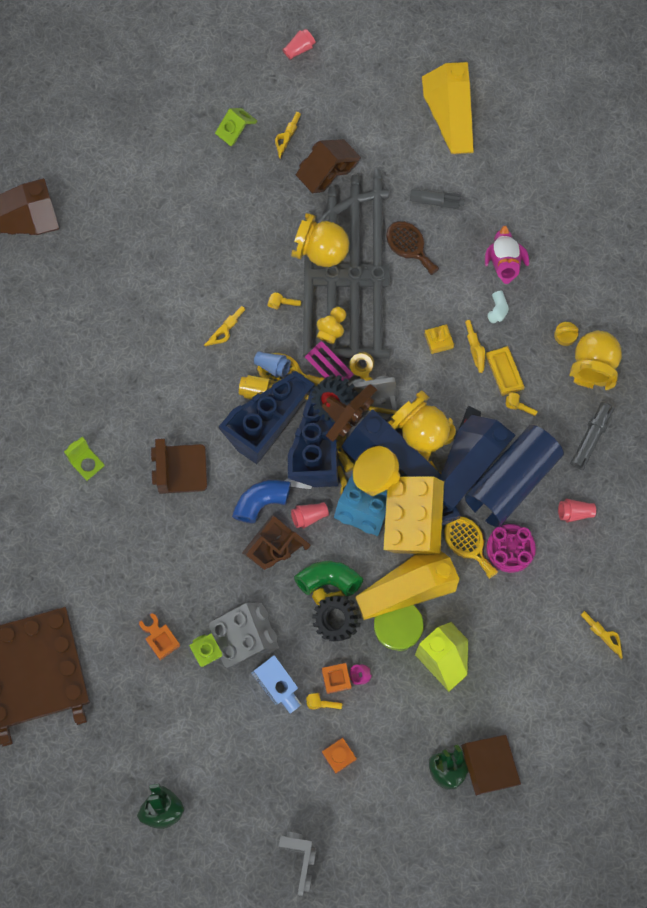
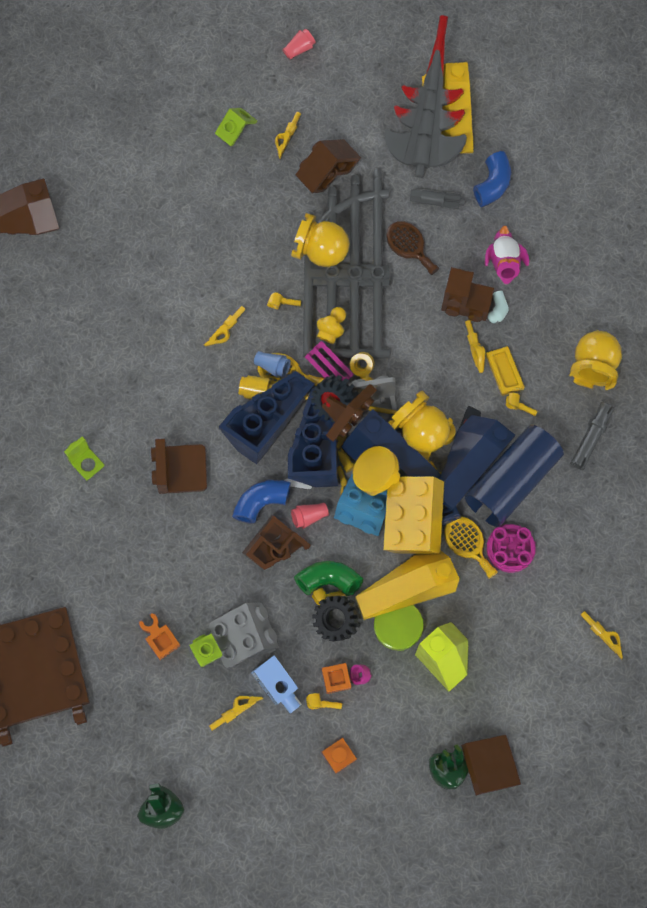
light grey bracket [279,832,316,897] -> none
yellow tile [424,324,454,354] -> none
yellow tile [554,322,579,346] -> none
coral cone [558,499,596,523] -> none
none -> yellow hand [209,695,264,731]
none -> dark grey animal [385,15,467,178]
none -> reddish brown brick [441,267,494,322]
none -> blue cylinder [473,151,512,207]

